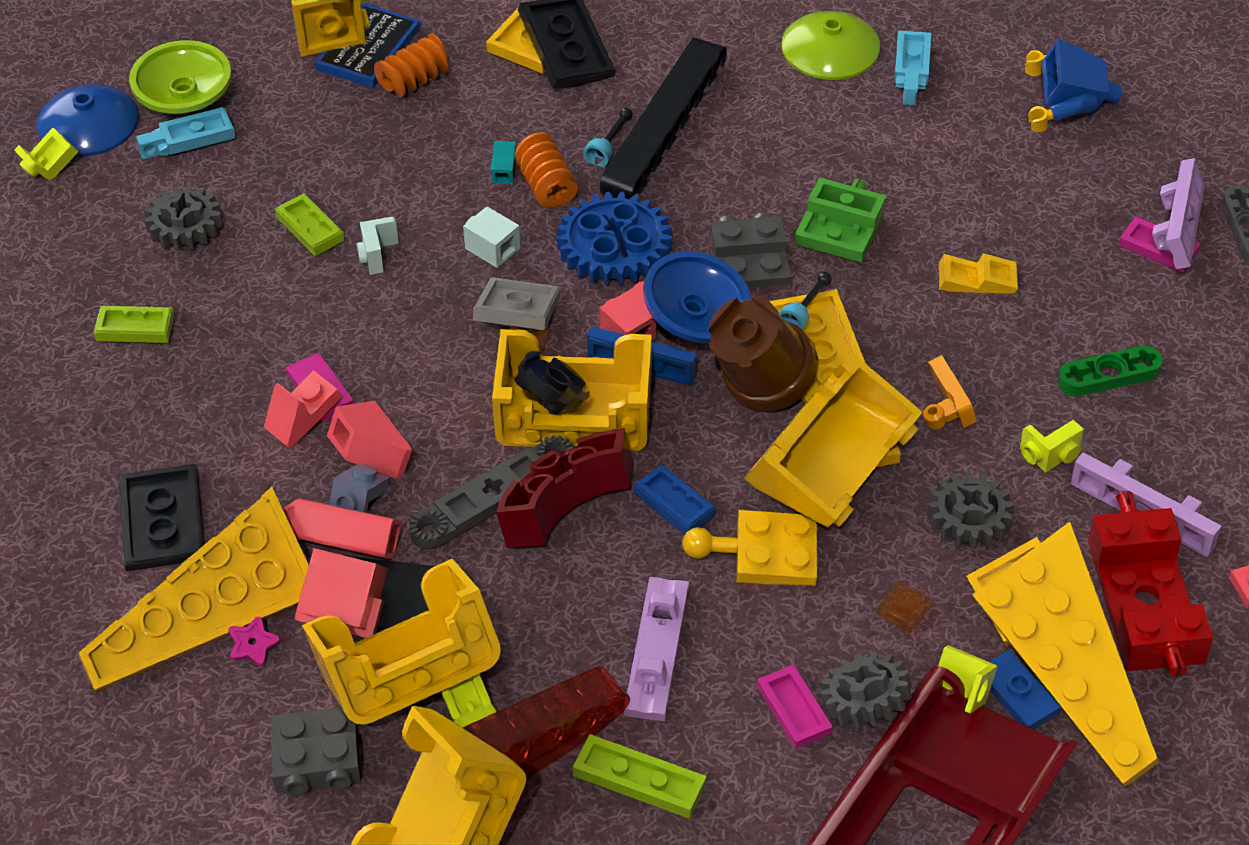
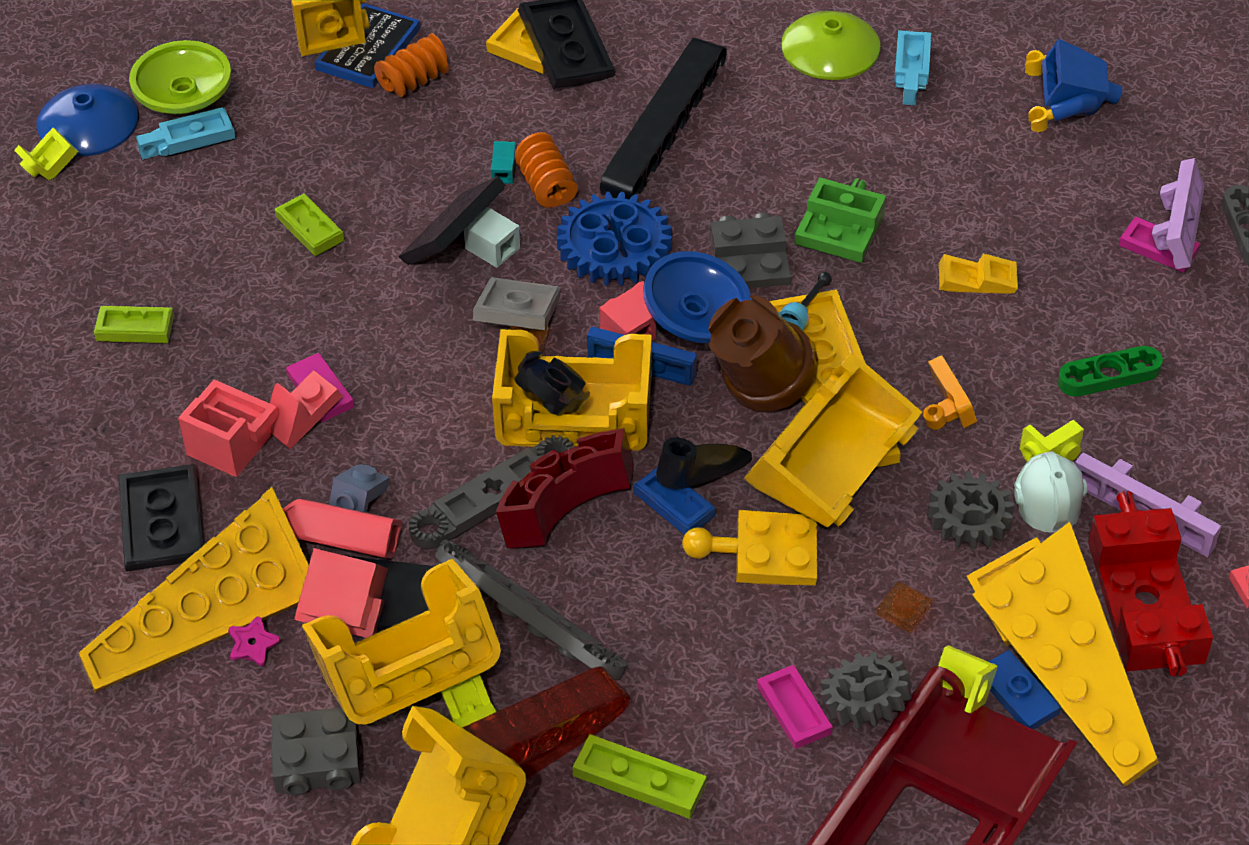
dark grey gear [144,185,222,251] -> none
coral slope [327,400,412,479] -> none
light aqua bracket [356,217,399,275] -> none
medium azure hinge [583,108,633,167] -> none
lavender hinge [624,577,689,721] -> none
none -> coral plate [178,380,278,477]
none -> black tile [398,176,506,265]
none -> dark grey plate [435,540,628,680]
none -> black piece [656,437,752,490]
none -> light aqua helmet [1014,451,1087,532]

